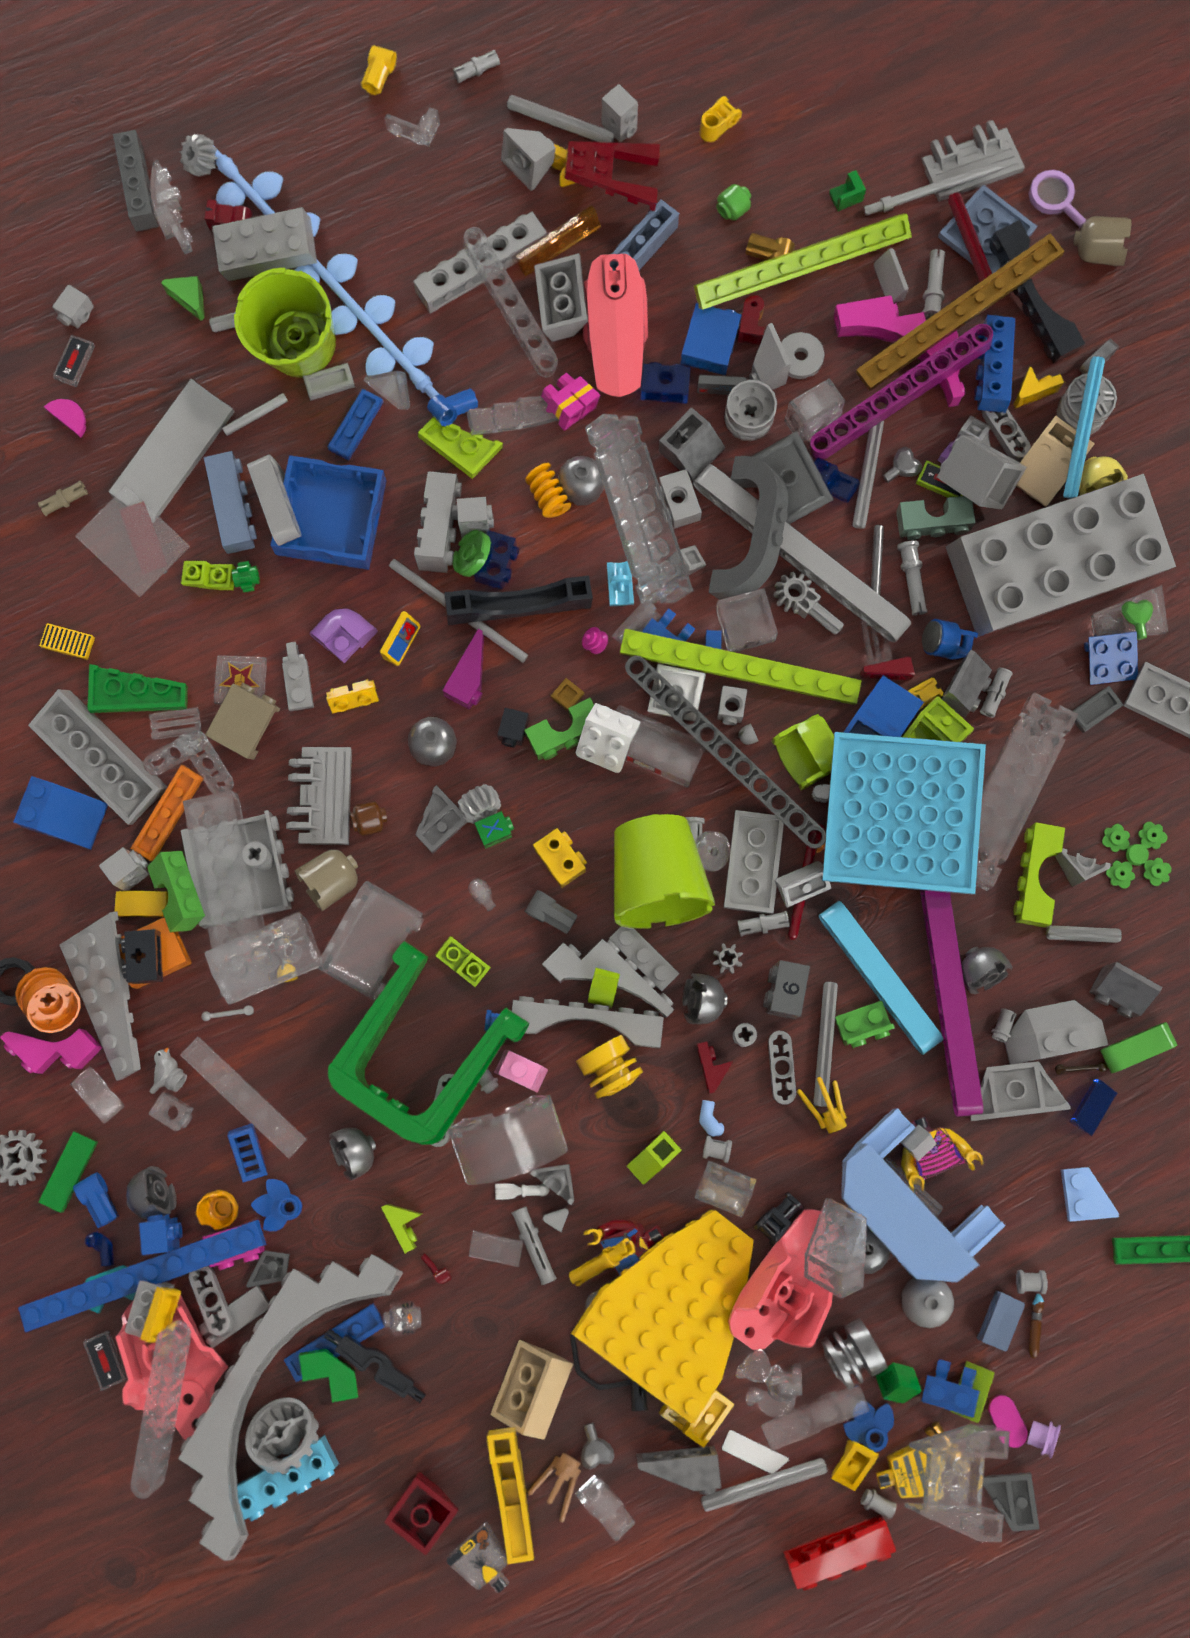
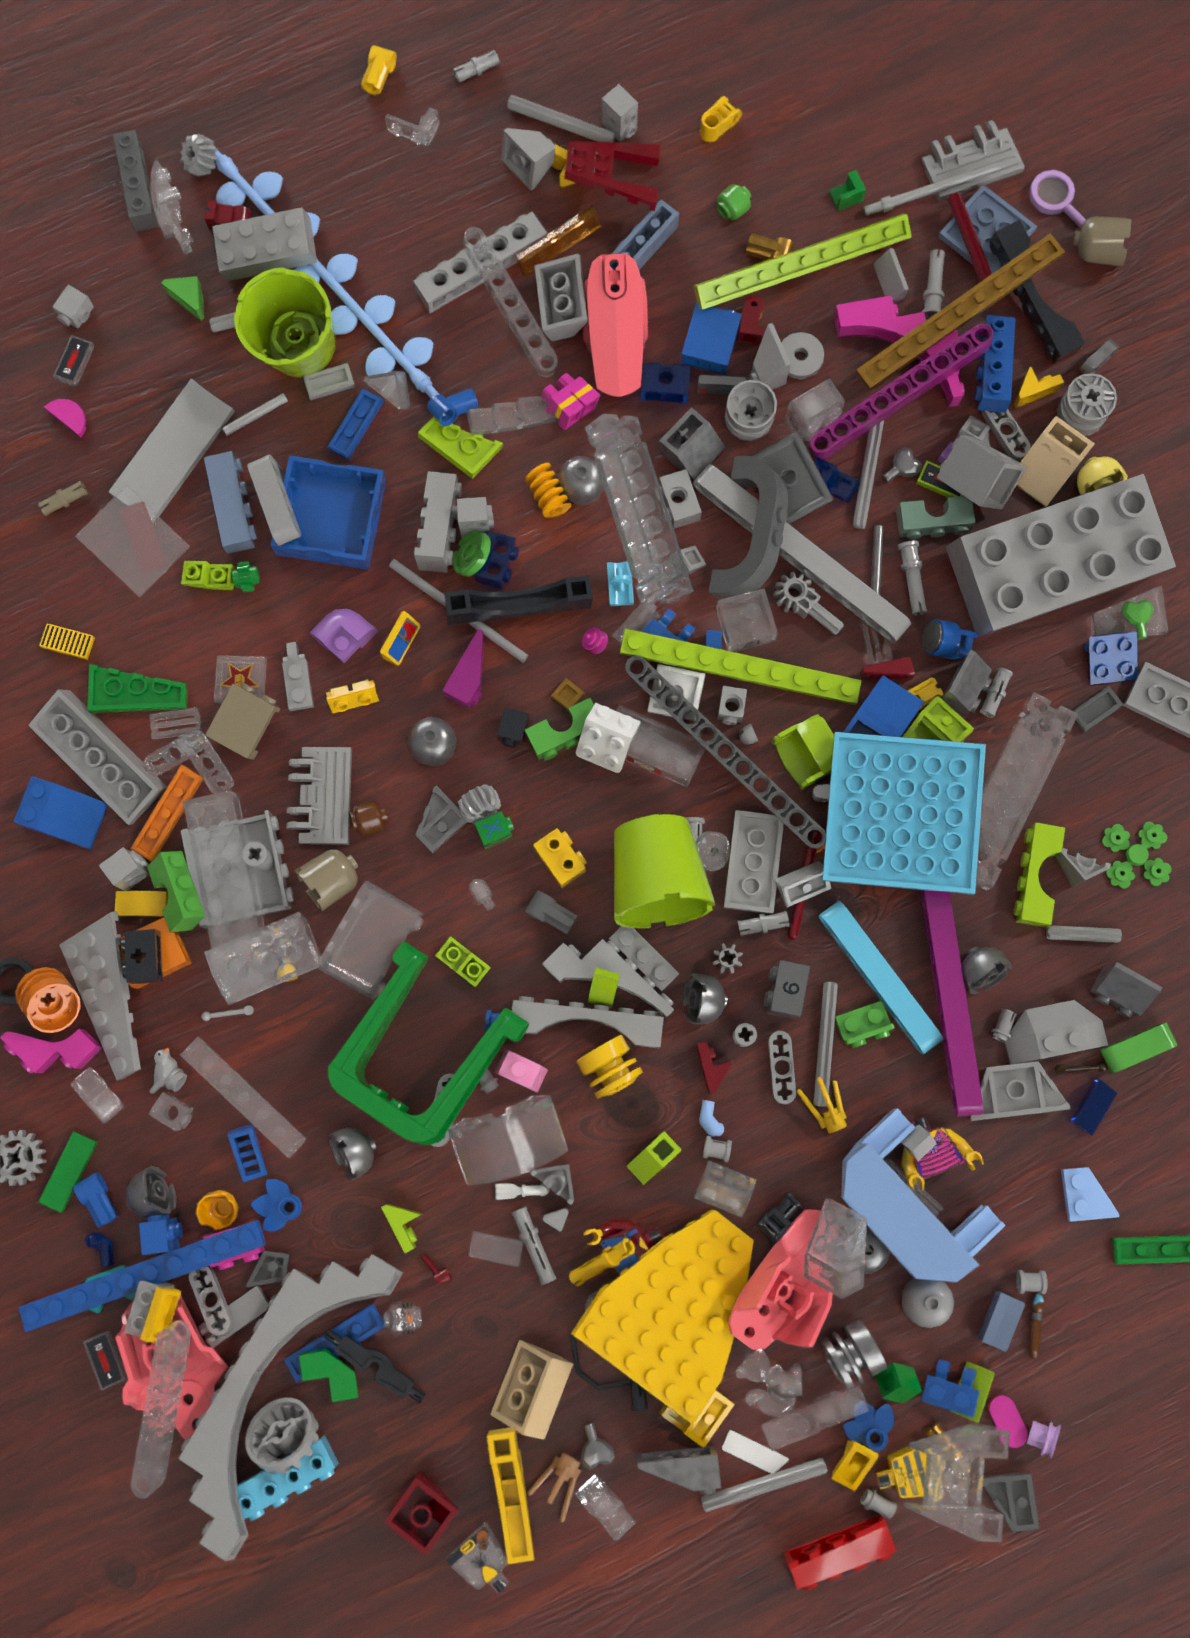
medium azure axle [1063,356,1105,499] -> none

